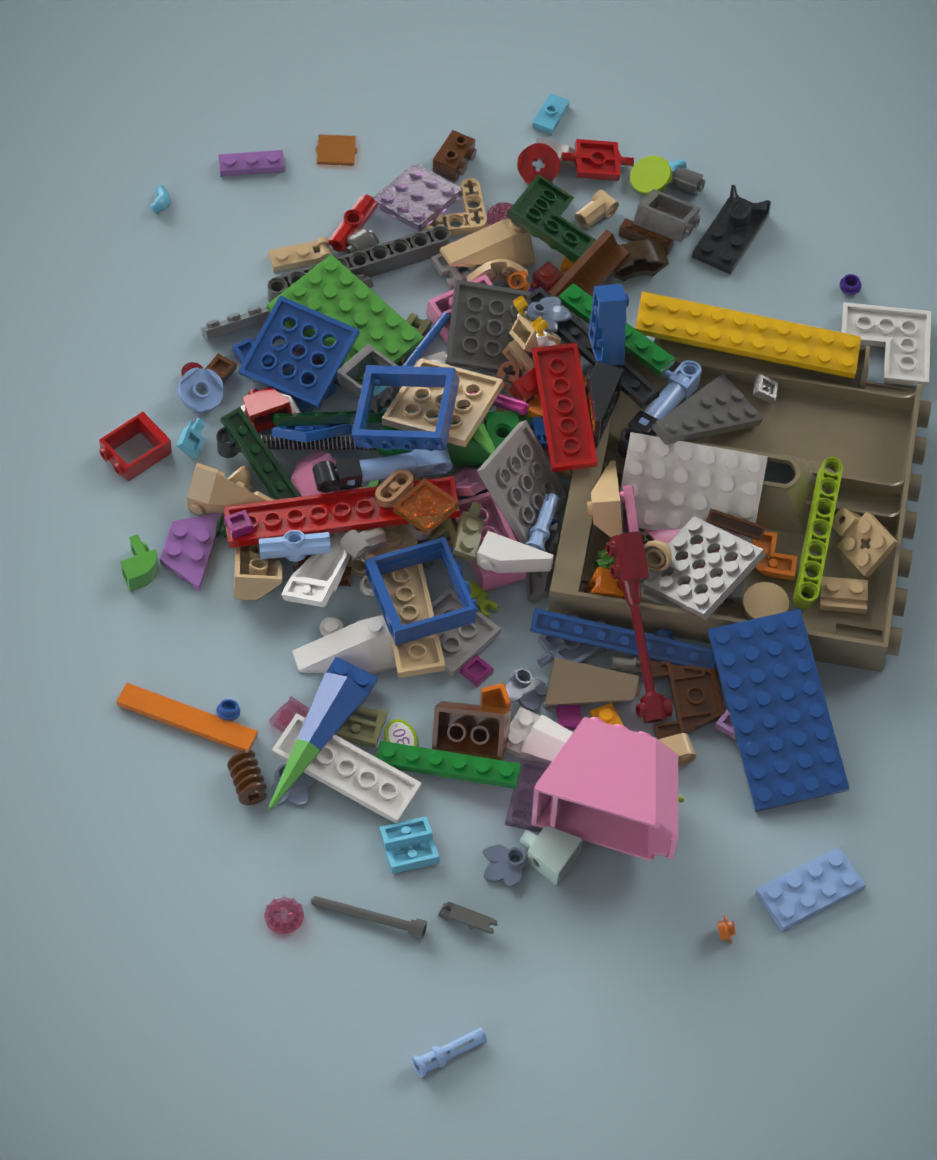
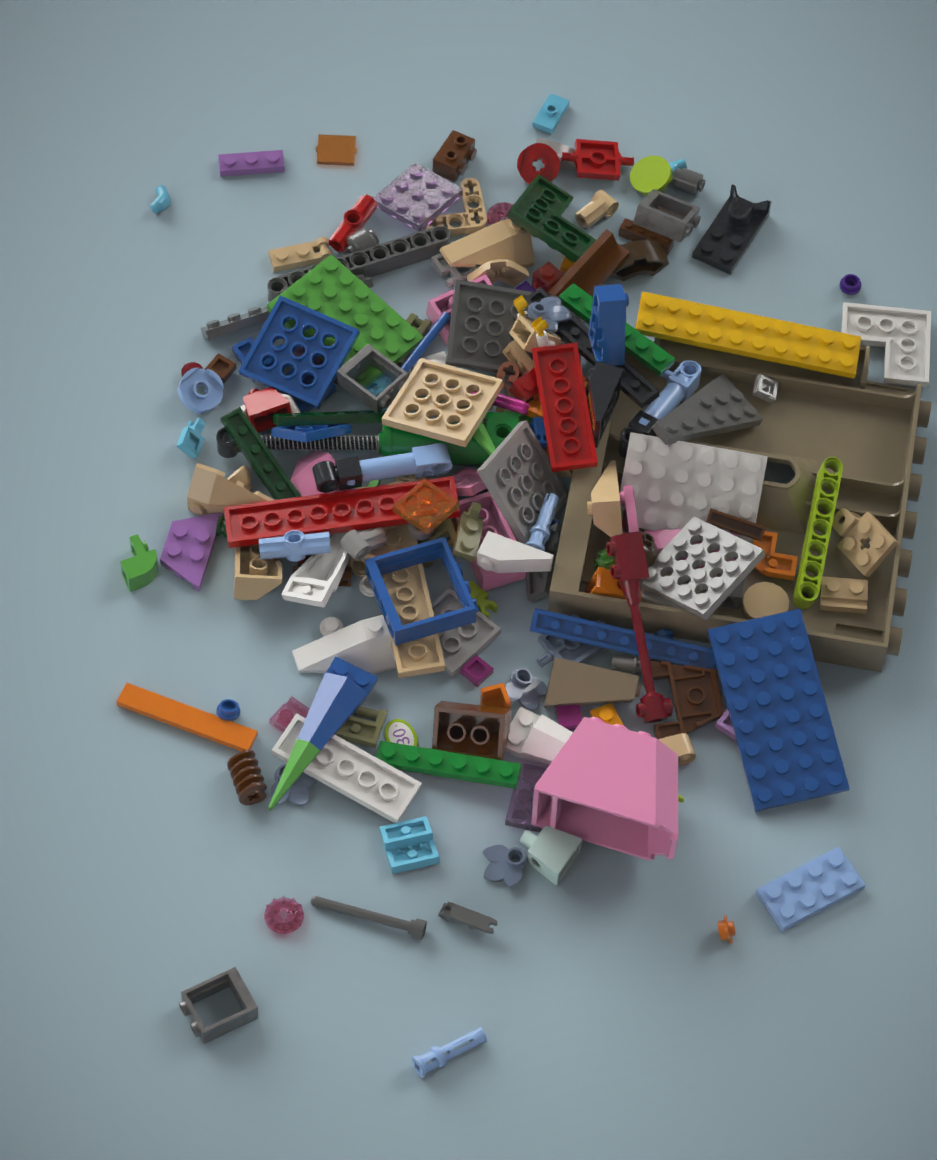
red window [99,411,172,482] -> none
magenta tile [224,510,254,539] -> none
blue window [352,365,460,451] -> none
medium nougat plate [375,469,414,508] -> none
orange plate [506,270,530,291] -> none
tan brick [644,540,672,572] -> none
none -> flat silver window [179,967,258,1044]

